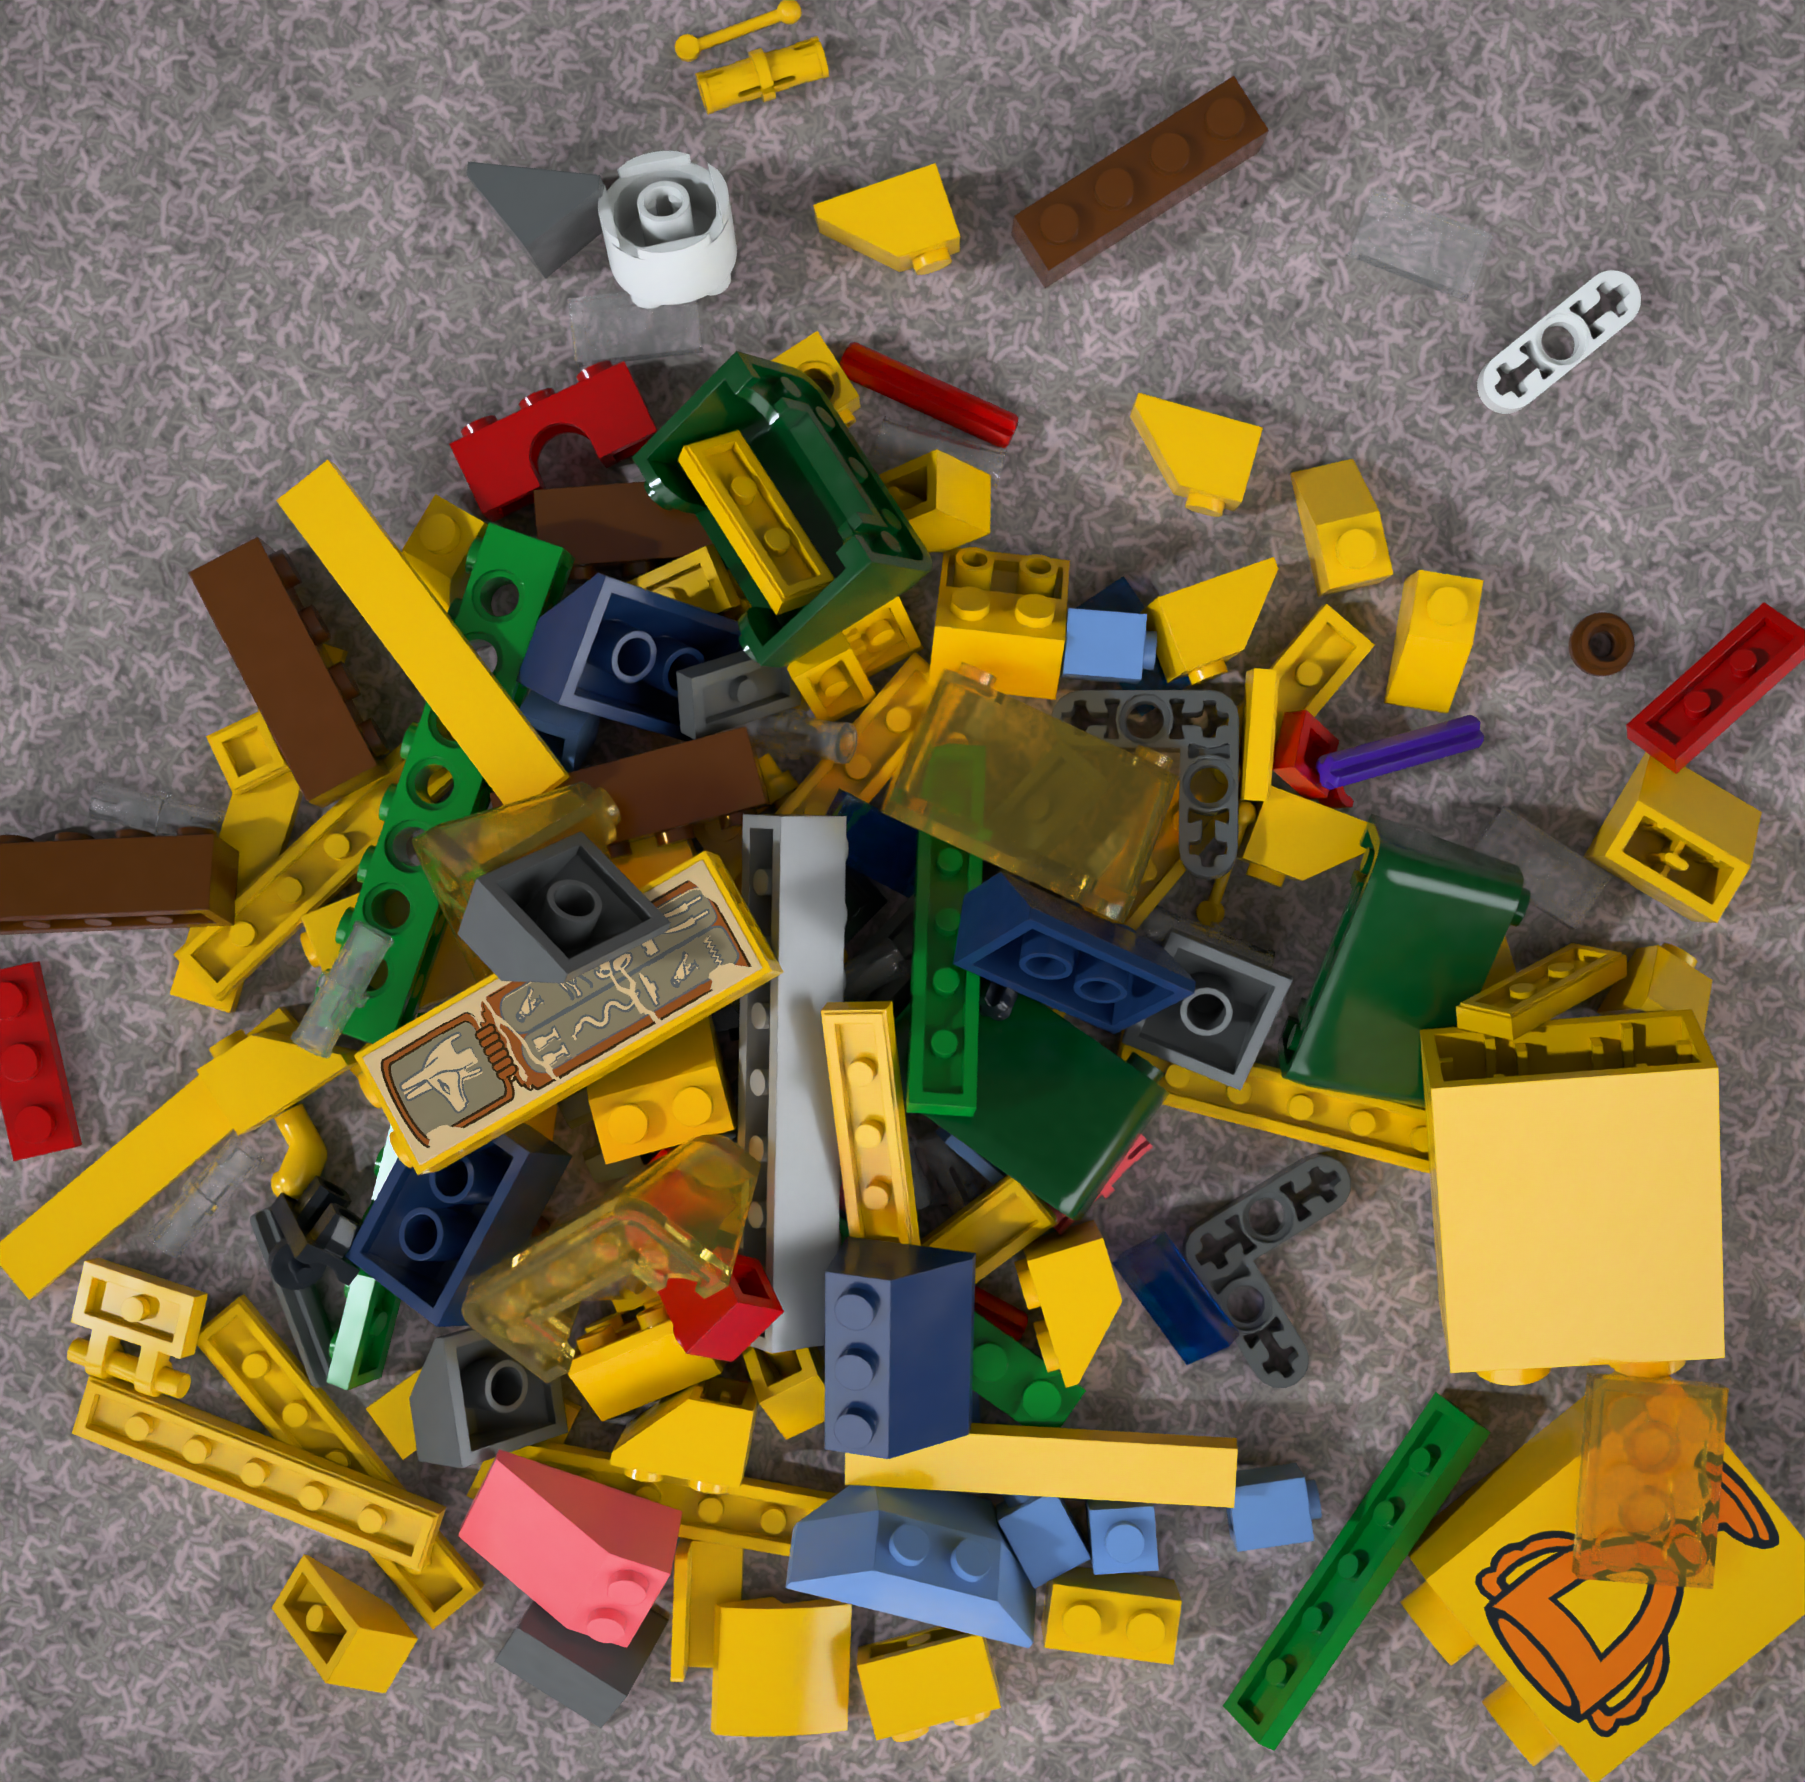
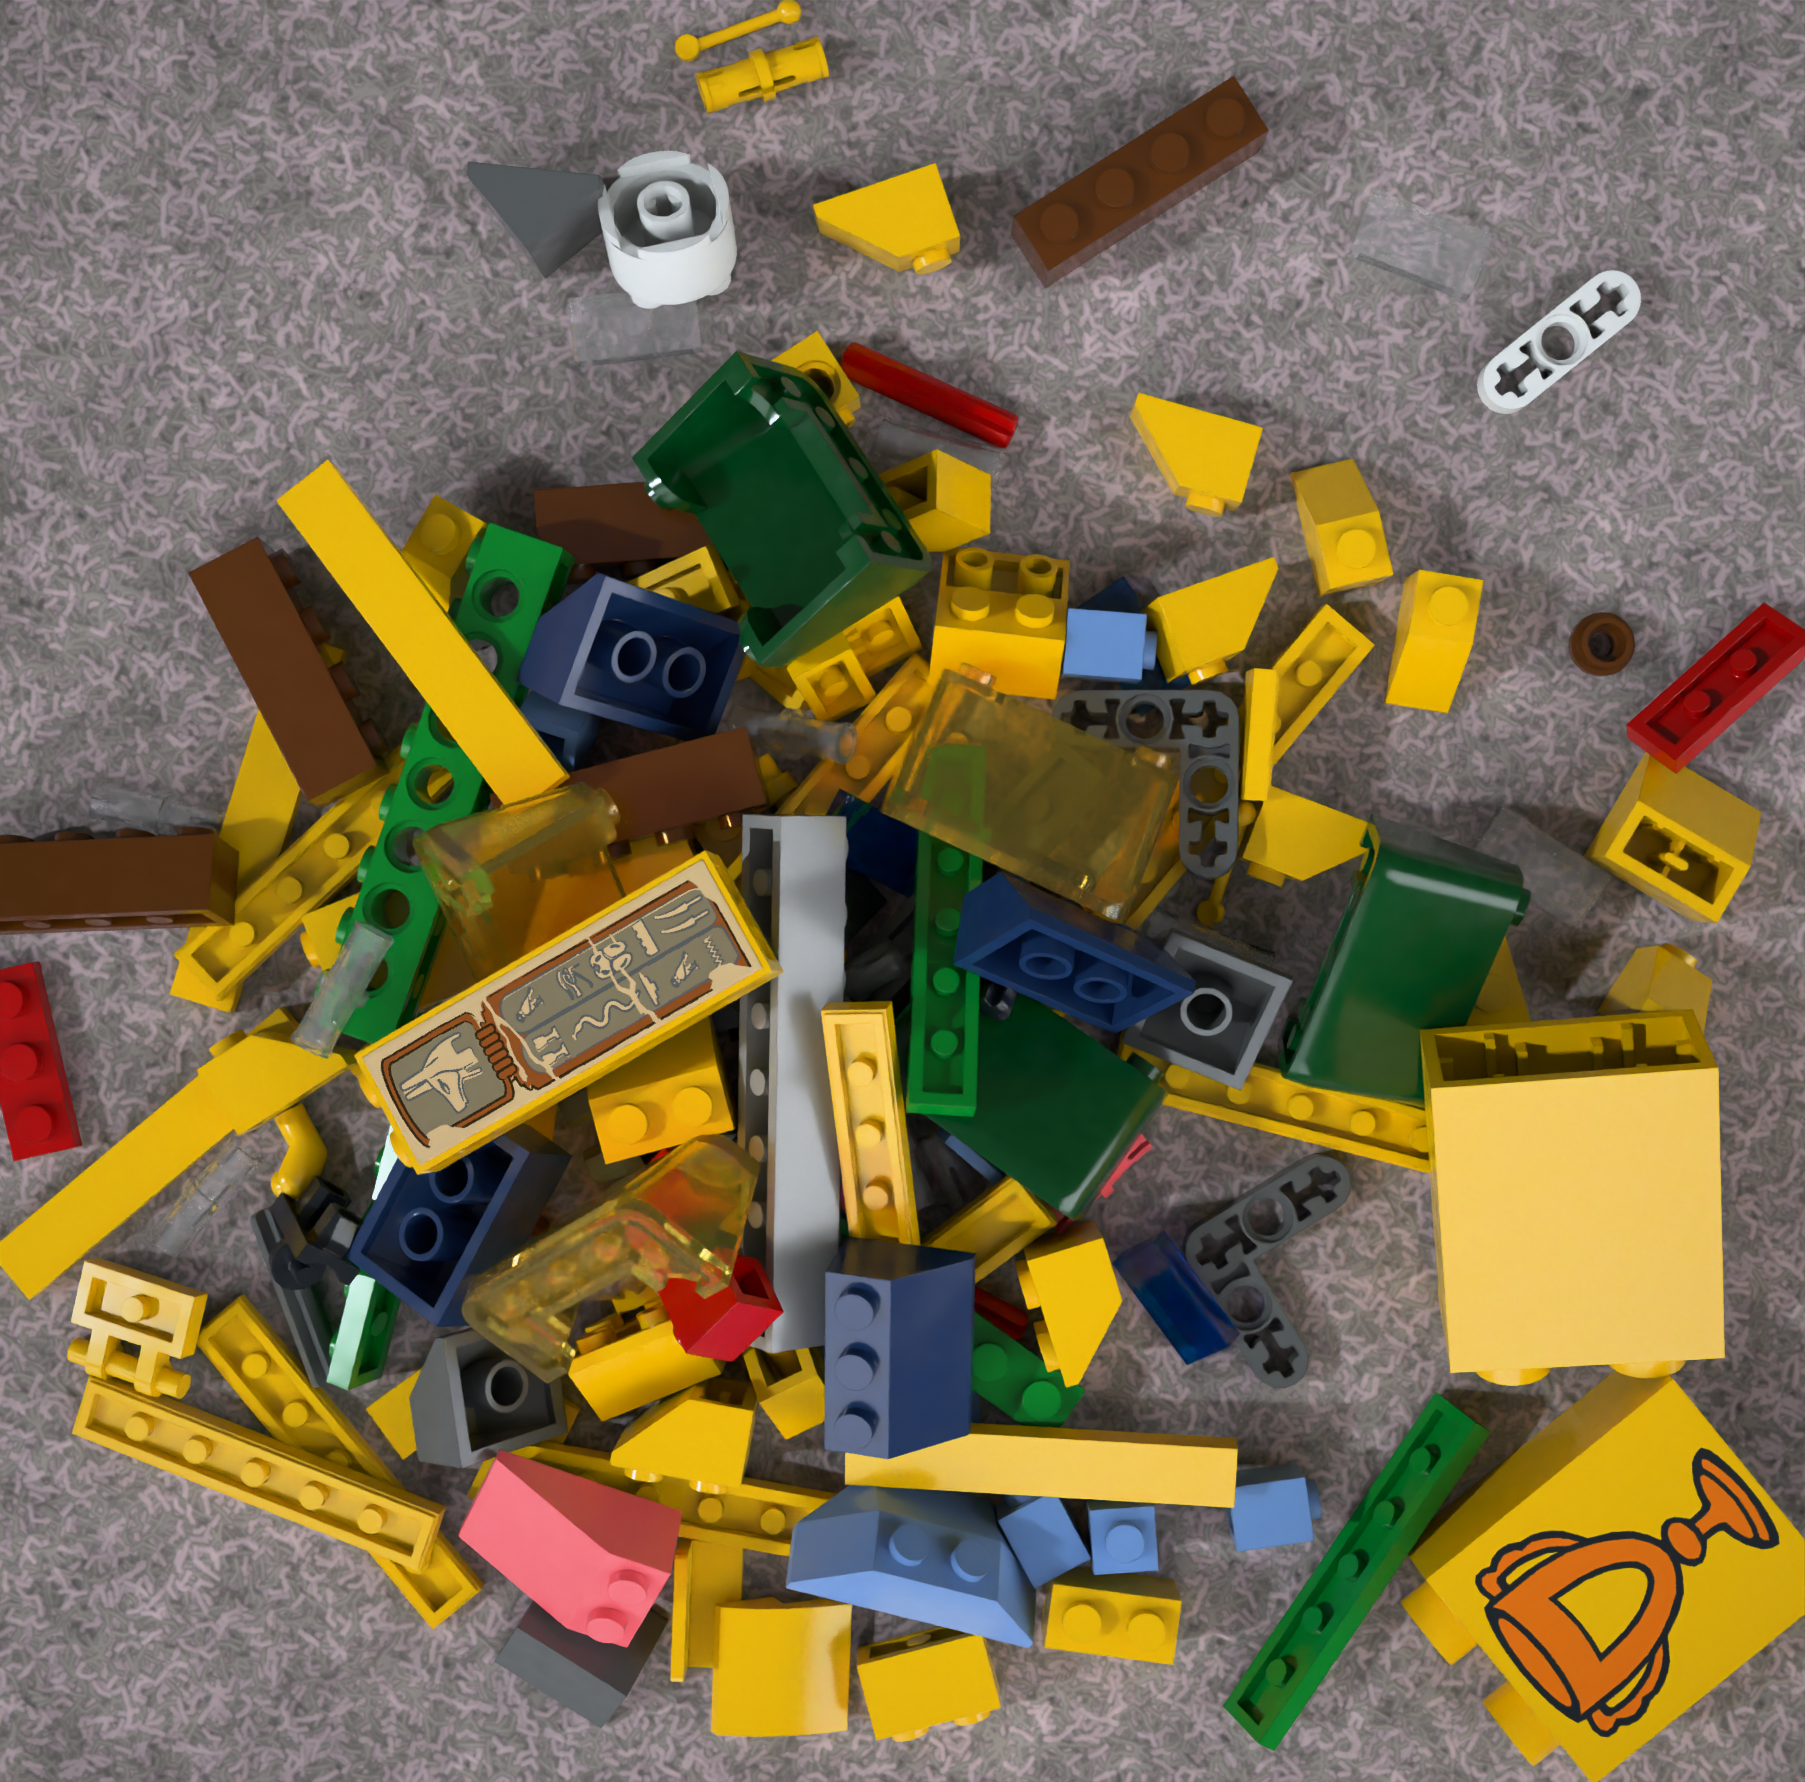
yellow tile [206,711,291,795] -> none
yellow slope [272,1554,418,1693] -> none
red arch [449,360,658,522] -> none
dark grey slope [458,831,671,983] -> none
dark grey plate [676,650,801,739] -> none
yellow tile [678,430,835,615] -> none
red plate [1272,710,1354,809] -> none
dark purple axle [1316,715,1484,790] -> none
yellow tile [1456,943,1627,1041] -> none
clear yellow plate [1572,1373,1729,1589] -> none

